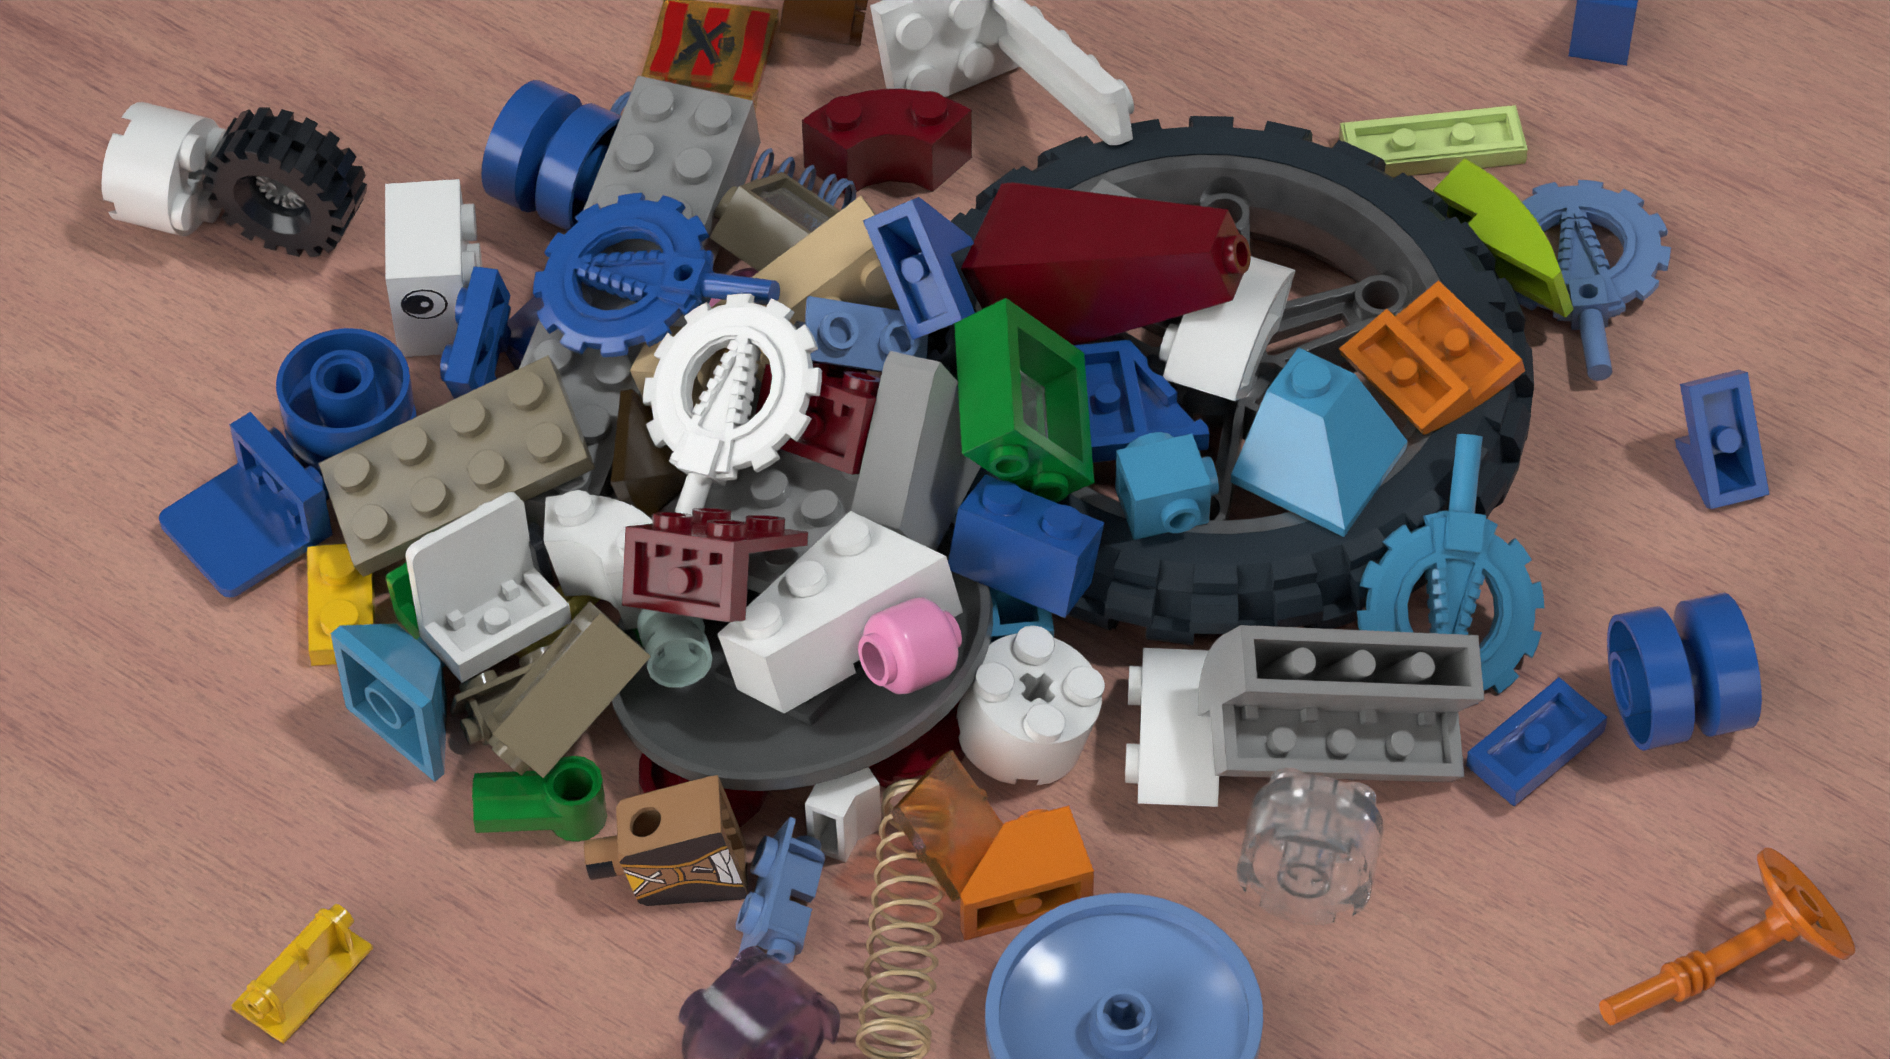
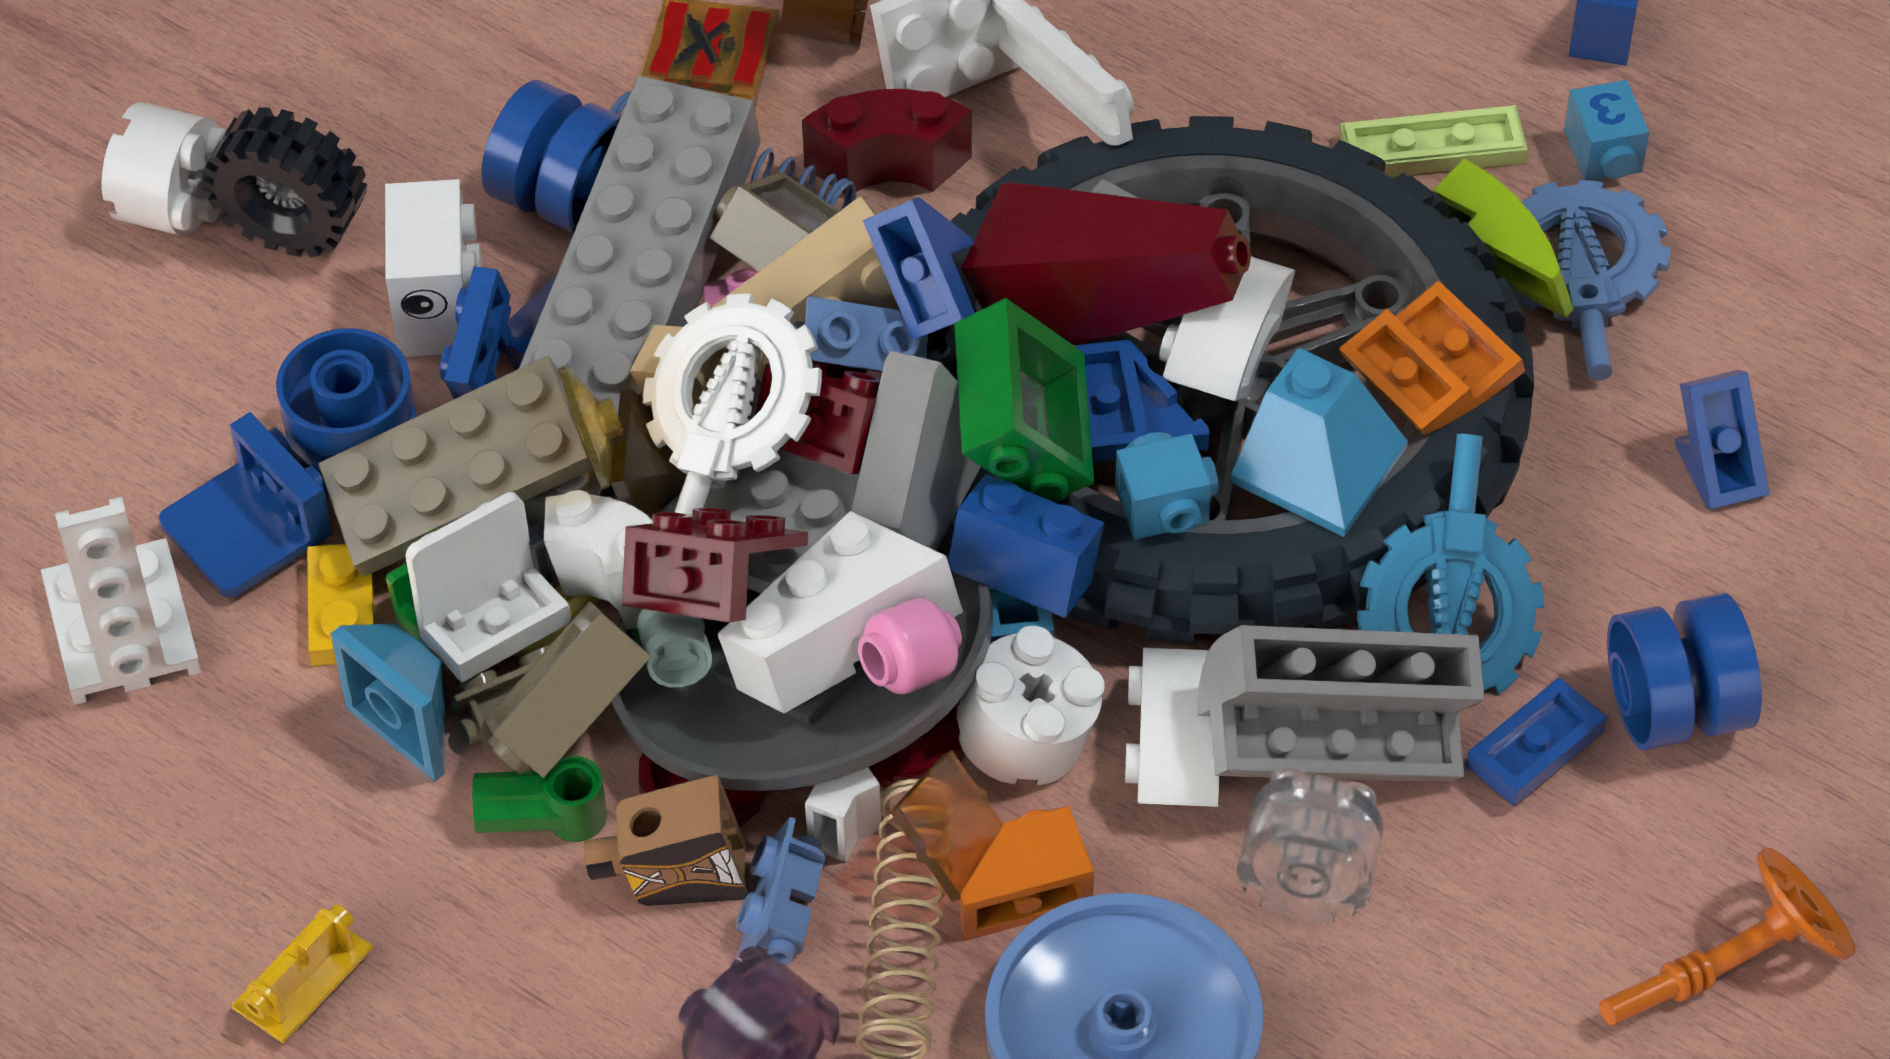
blue bar [533,193,780,358] -> none
none -> white bracket [41,496,202,705]
none -> clear yellow dish [558,365,624,490]
none -> dark azure brick [1564,80,1649,181]

